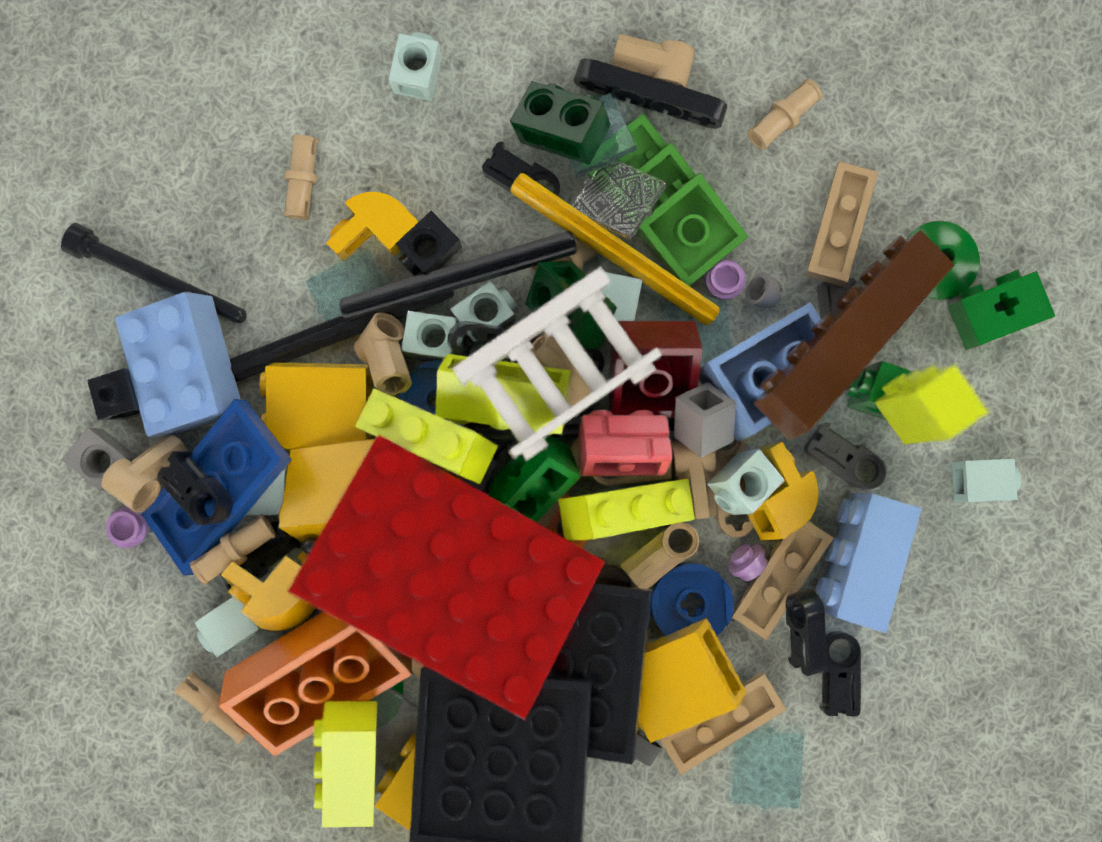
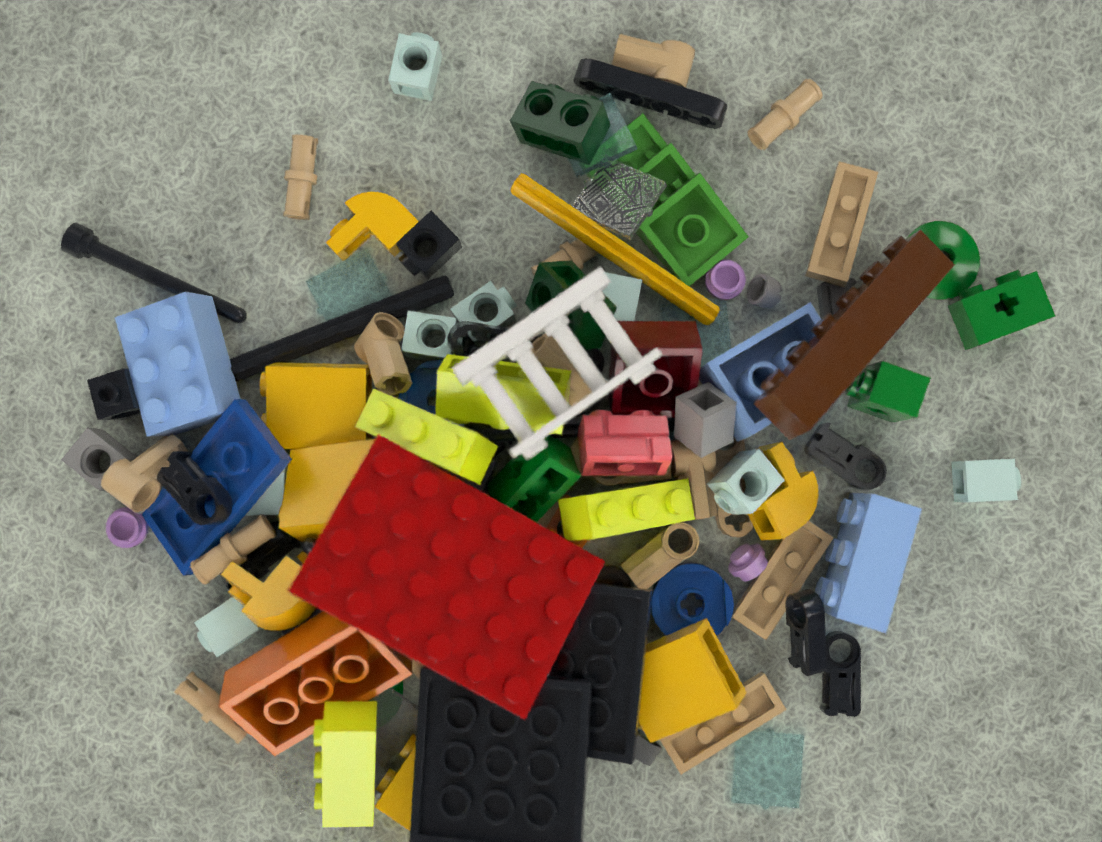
black axle [339,231,577,321] -> none
black piece [482,142,560,197] -> none
neon yellow brick [874,365,989,444] -> none

